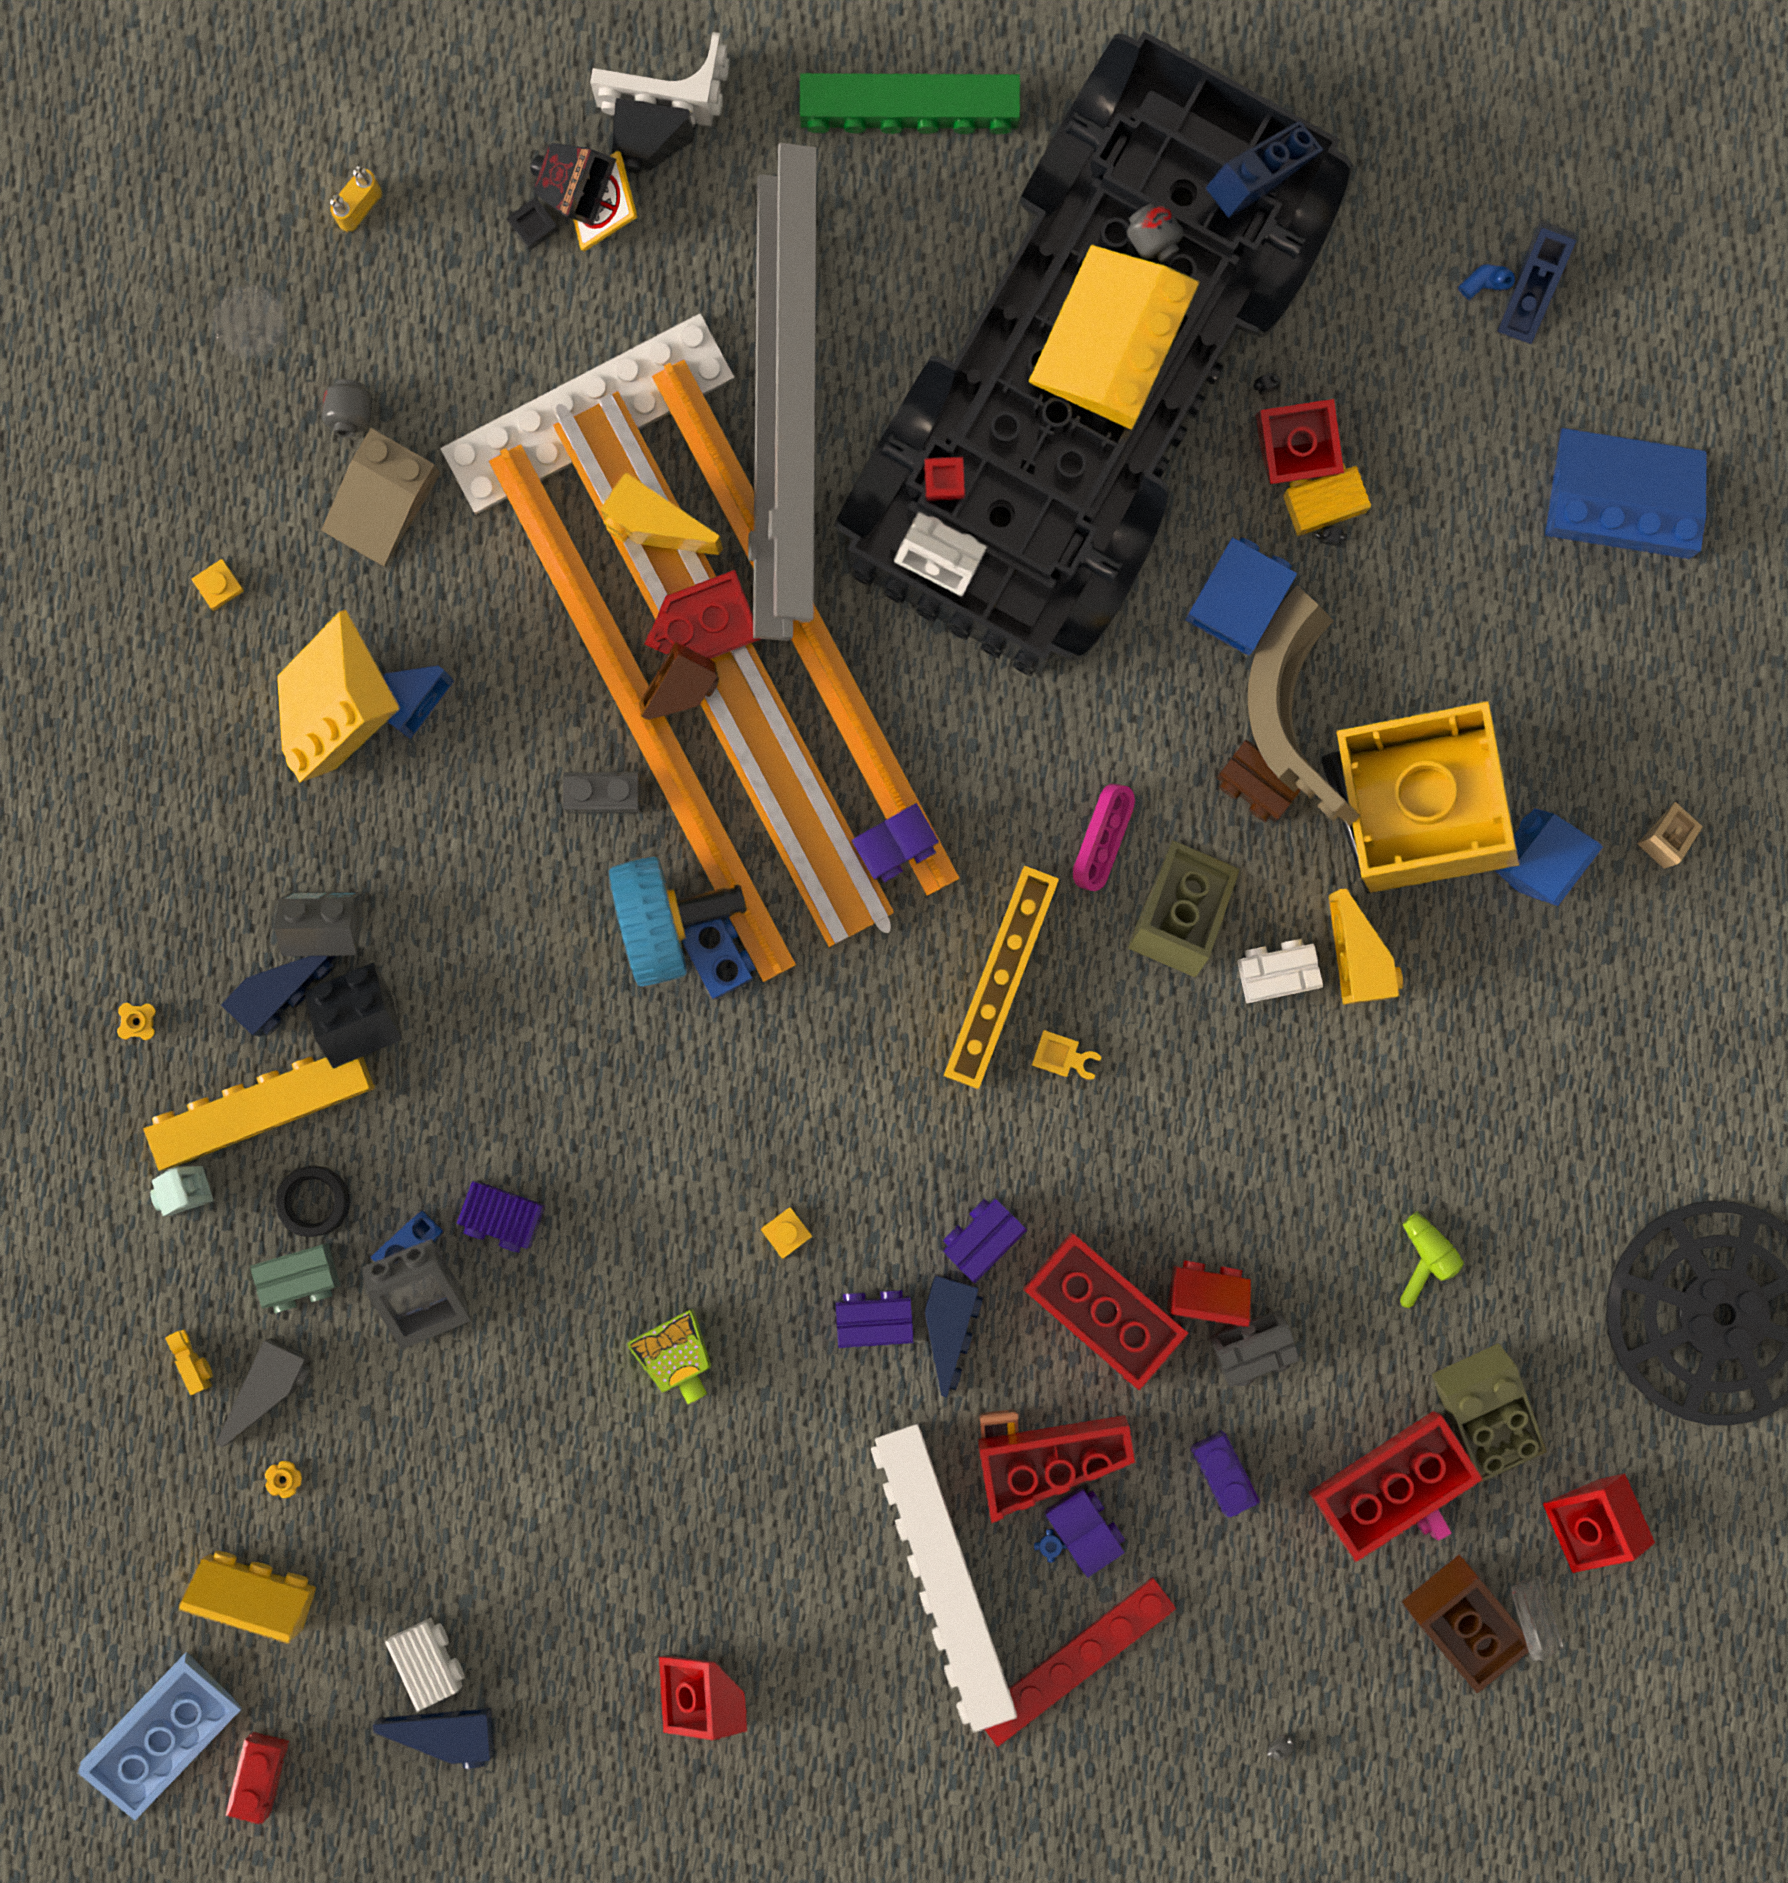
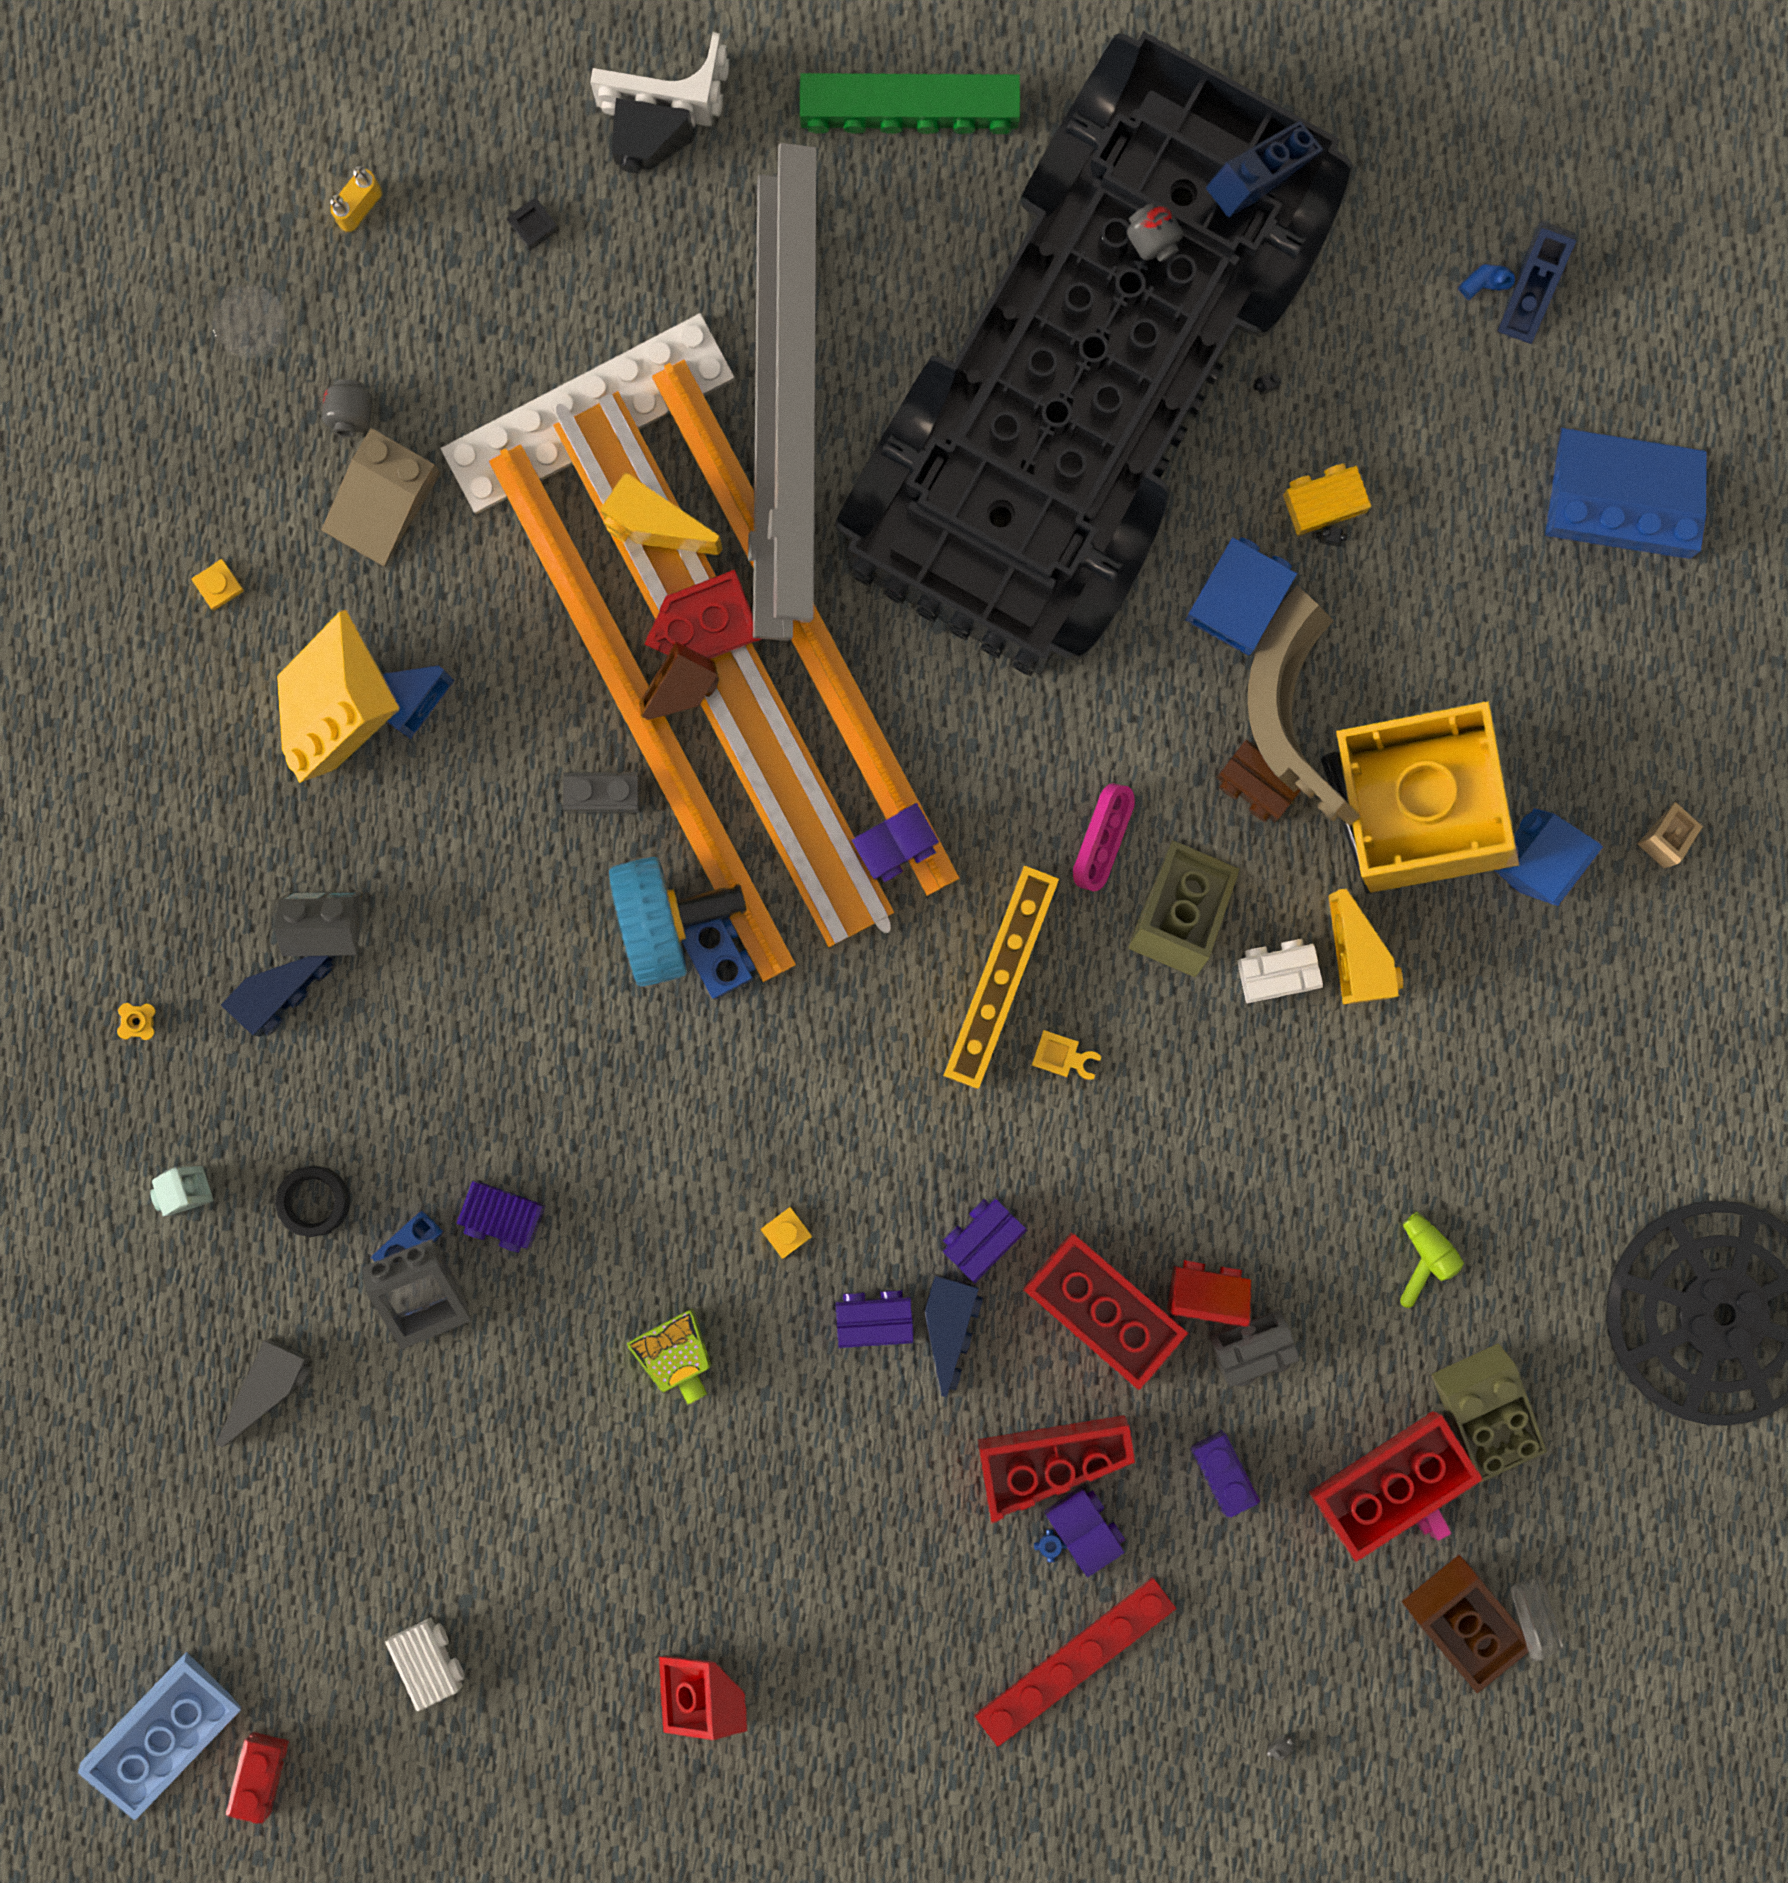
yellow brick [143,1056,375,1171] -> none
yellow plate [165,1329,213,1396] -> none
yellow slope [179,1551,316,1643] -> none
sand green brick [250,1243,340,1313] -> none
yellow plate [265,1461,302,1498] -> none
black brick [305,962,403,1069] -> none
dark blue slope [373,1708,494,1769] -> none
black torso [531,143,616,226] -> none
piece [573,151,638,252] -> none
white brick [871,1423,1017,1732] -> none
white brick [894,512,986,596] -> none
red plate [925,457,964,500] -> none
nougat slope [979,1409,1019,1438] -> none
yellow slope [1029,245,1199,429] -> none
red slope [1255,399,1344,485] -> none
red slope [1543,1473,1655,1573] -> none

